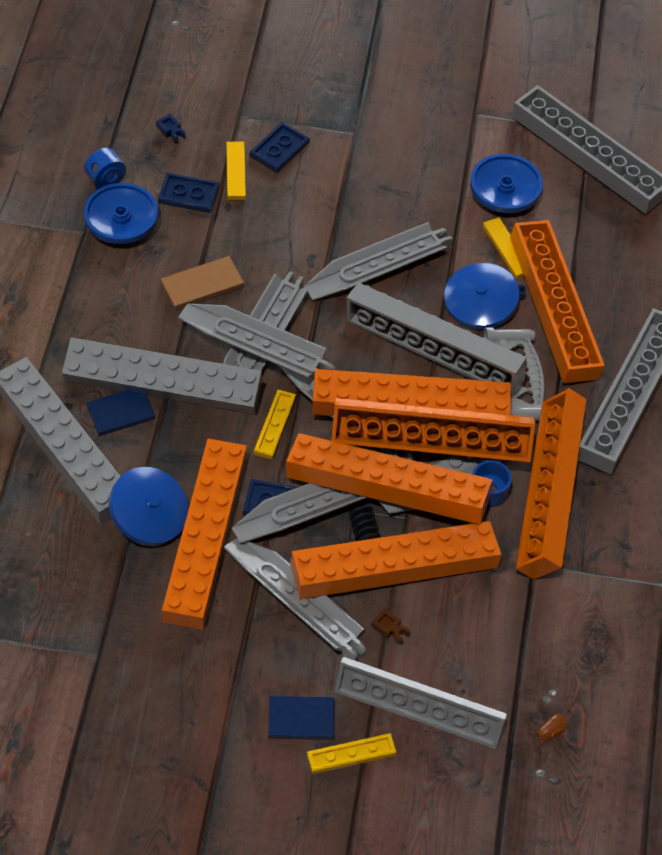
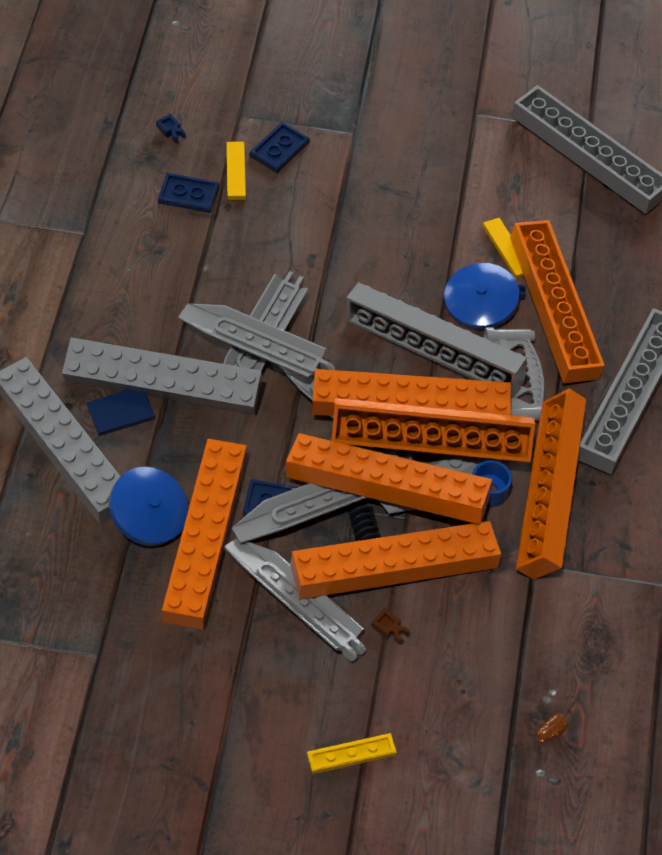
blue piece [84,148,126,188] -> none
blue dish [84,183,158,244] -> none
medium nougat tile [160,256,244,310] -> none
yellow tile [254,390,296,460] -> none
dark blue tile [268,696,334,740] -> none
light grey hinge [304,222,453,301] -> none
light grey plate [334,657,507,749] -> none
blue dish [470,154,543,213] -> none

